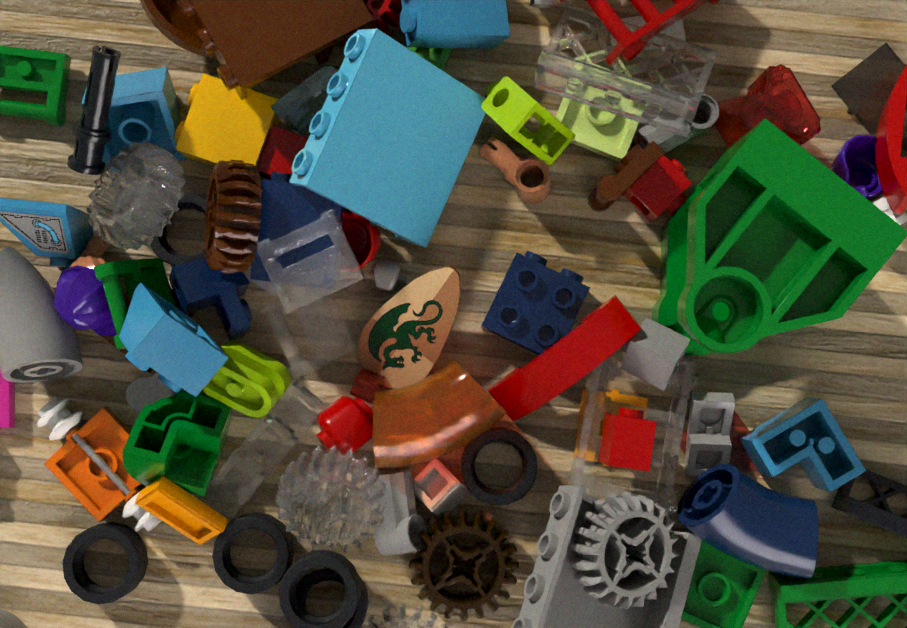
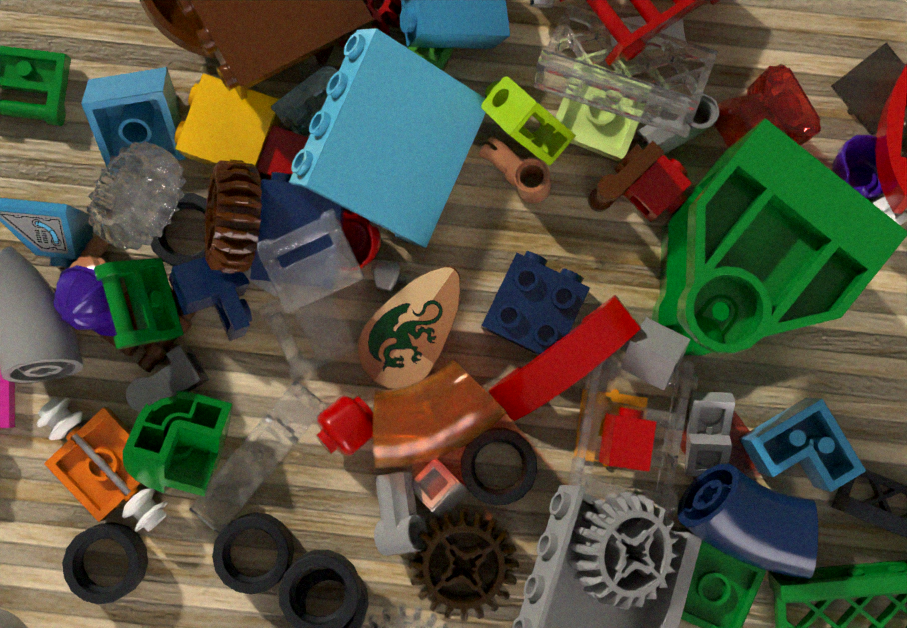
black pin [67,46,121,175] -> none
dark azure slope [119,283,229,397] -> none
light orange tile [135,476,228,545] -> none
lime brick [202,341,291,418] -> none
clear gear [275,445,387,552] -> none
clear red piece [350,368,385,403] -> none

